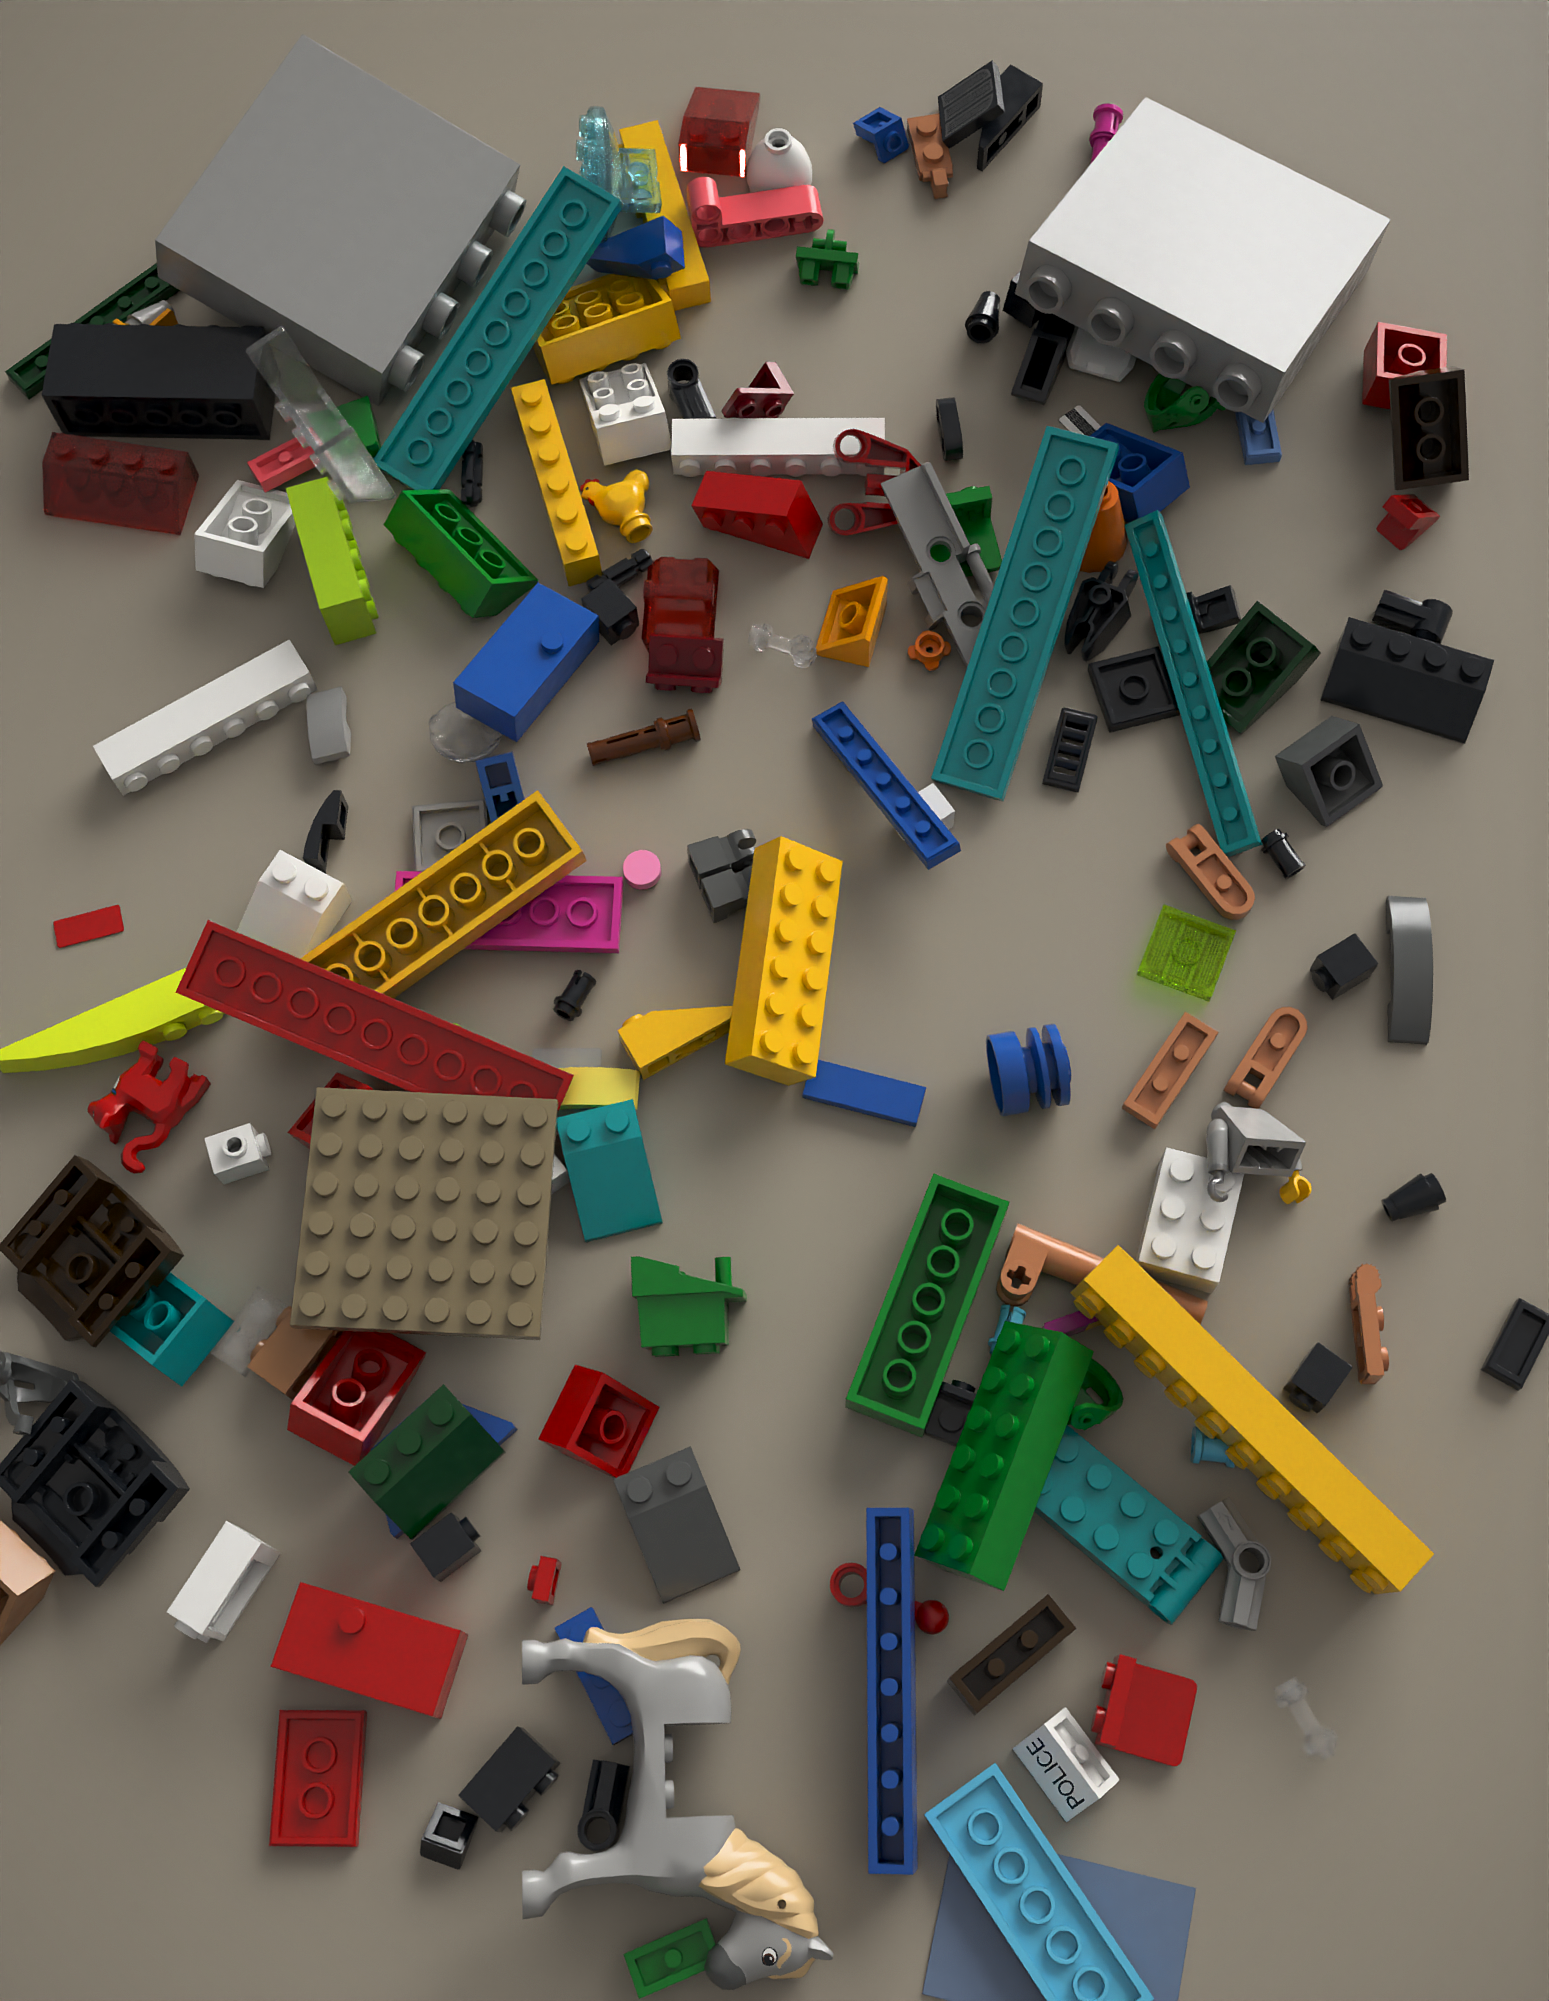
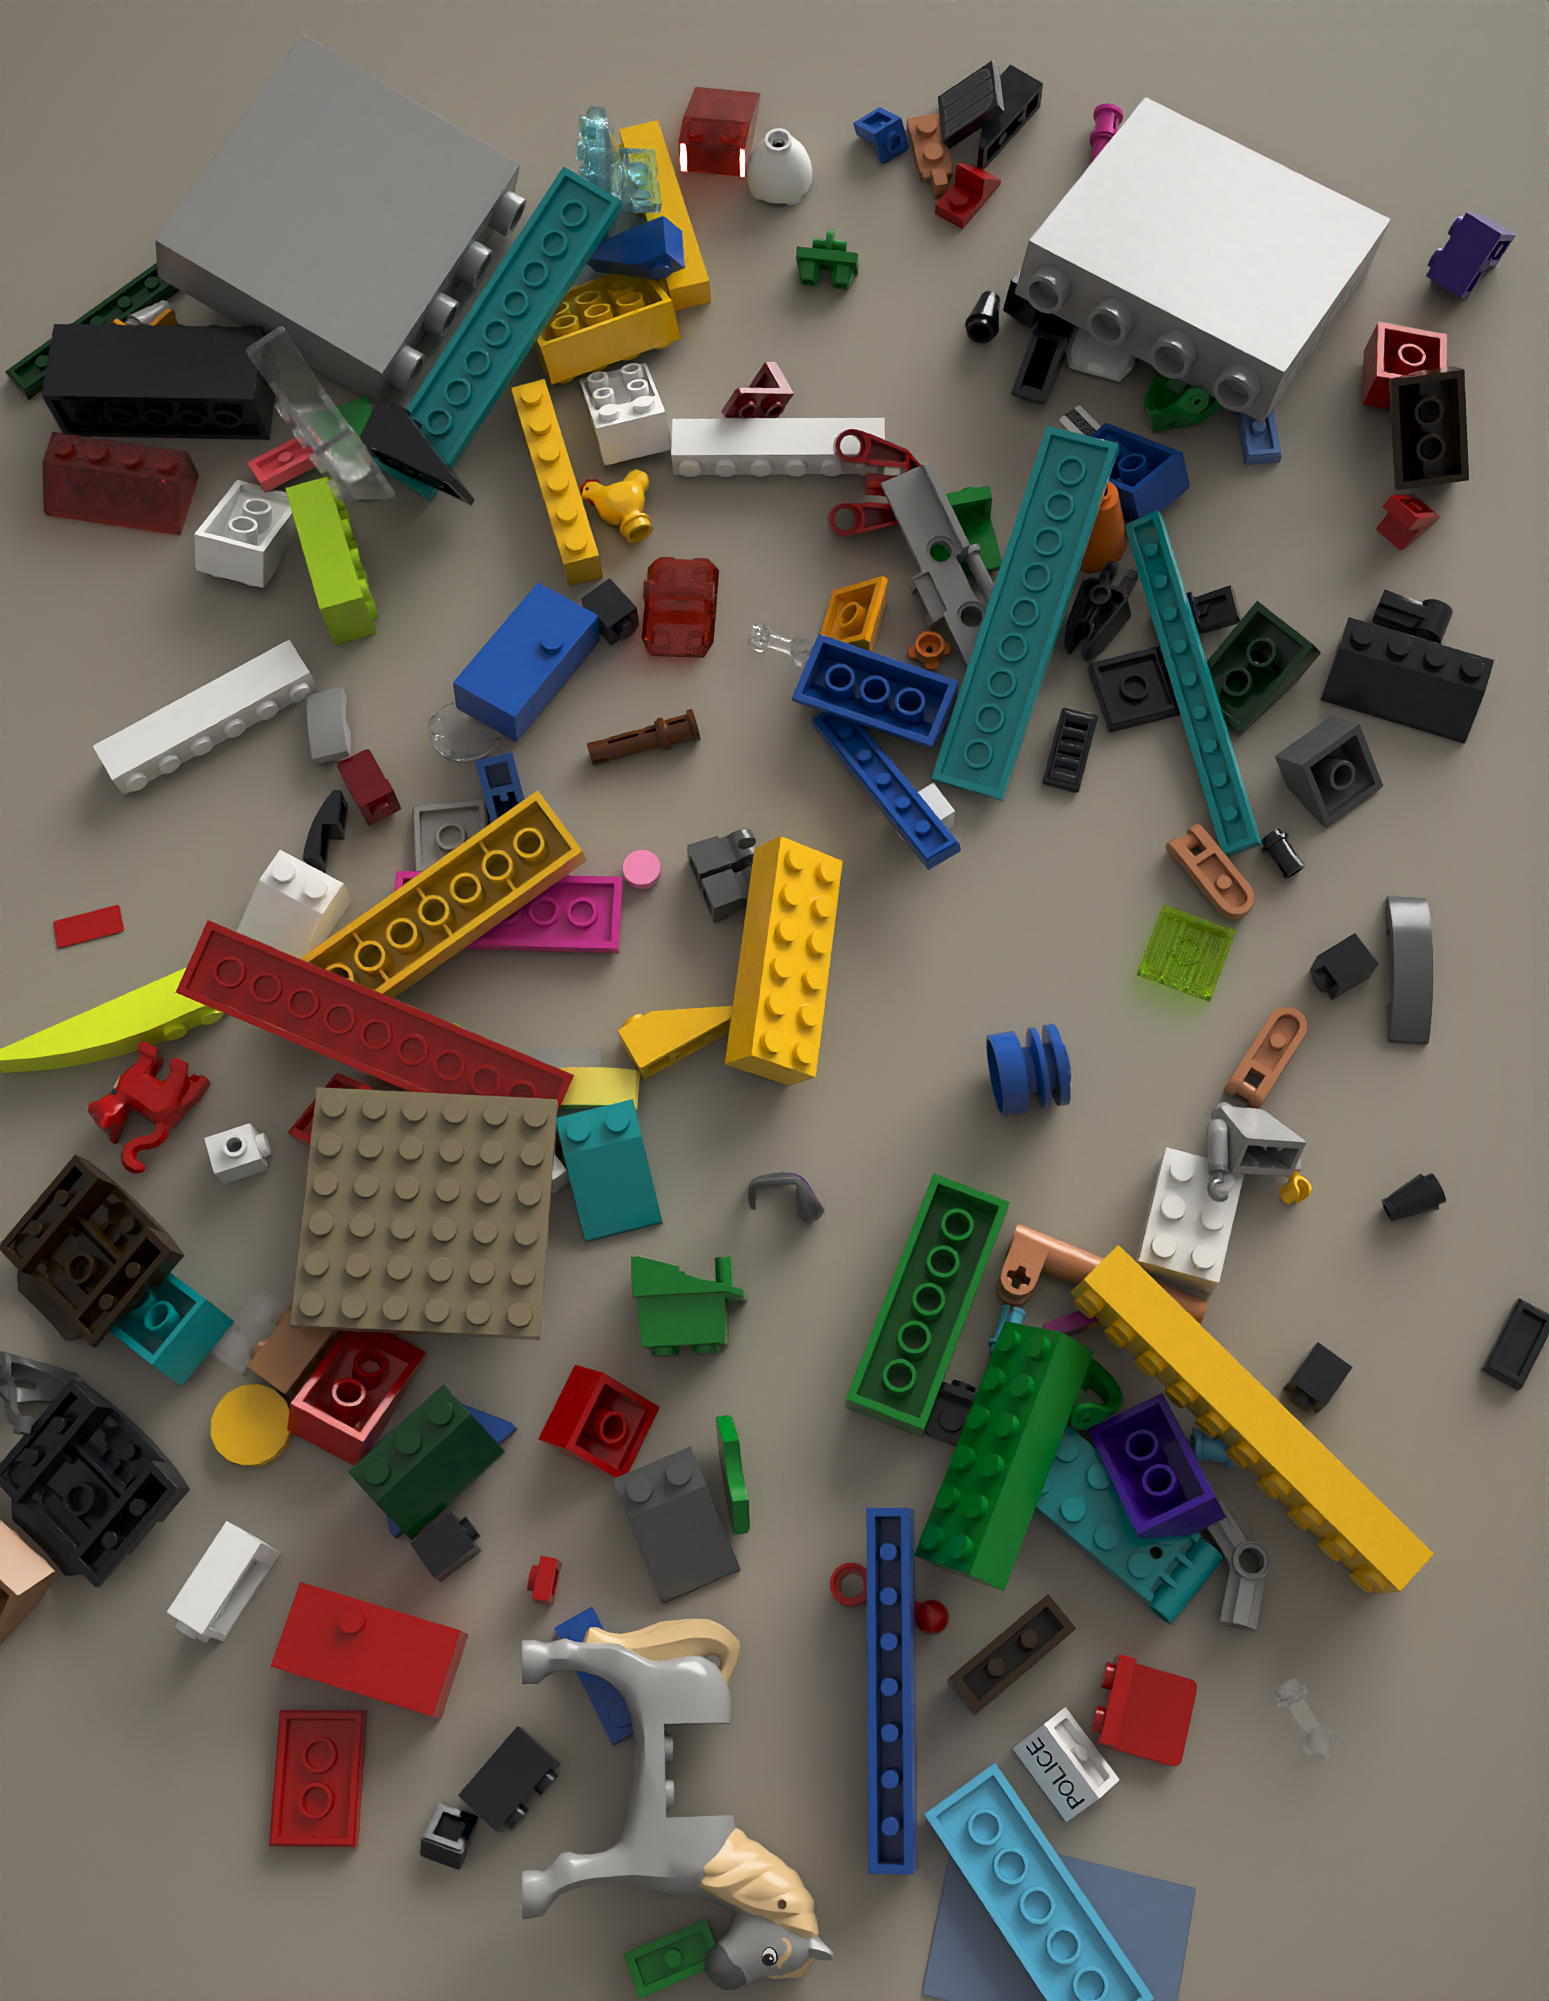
green slope [383,489,538,618] -> none
black axle [461,440,483,507] -> none
black pin [553,970,597,1021] -> none
black piece [577,1759,630,1853] -> none
black axle [586,549,654,592] -> none
dark red bracket [646,633,724,693] -> none
black piece [667,359,717,419] -> none
coral beam [686,177,824,247] -> none
red wedge [691,471,823,559] -> none
blue tile [802,1060,926,1127] -> none
black beam [936,397,963,461] -> none
nougat plate [1122,1012,1219,1129] -> none
nougat hinge [1348,1263,1389,1384] -> none
none -> yellow tile [211,1384,292,1467]
none -> dark red bracket [337,749,402,826]
none -> black slope [358,402,475,506]
none -> green tile [716,1415,750,1535]
none -> dark grey piece [748,1172,825,1223]
none -> blue slope [792,634,958,749]
none -> red slope [935,163,1001,229]
none -> dark purple slope [1087,1392,1226,1538]
none -> dark purple brick [1426,212,1516,298]

